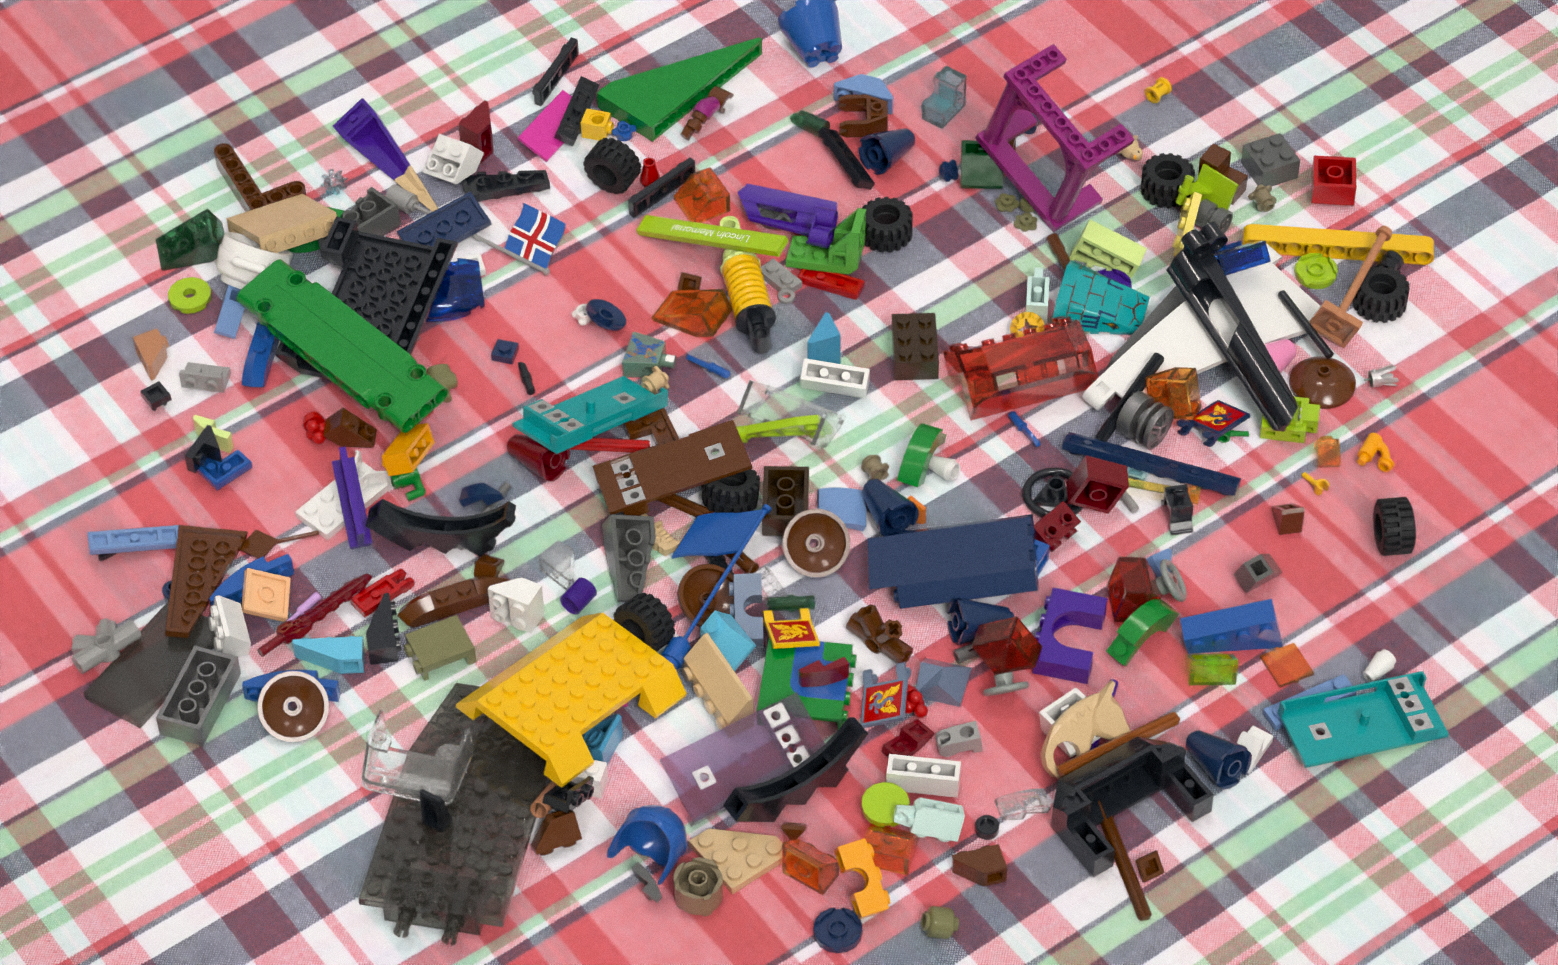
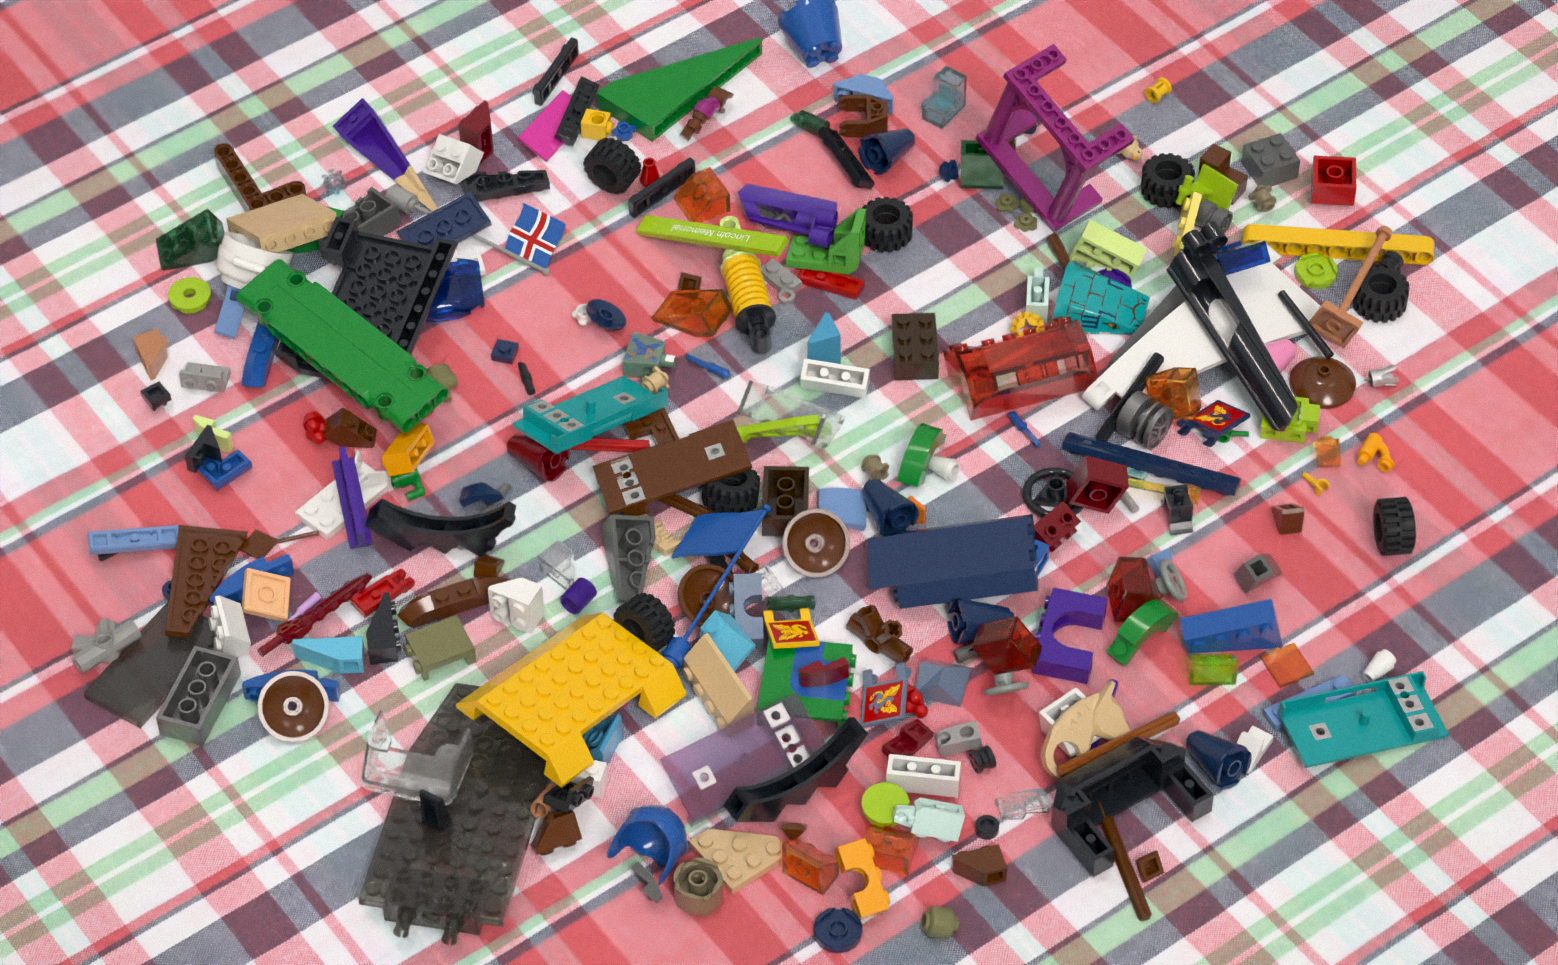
none -> black wheel [969,745,996,774]

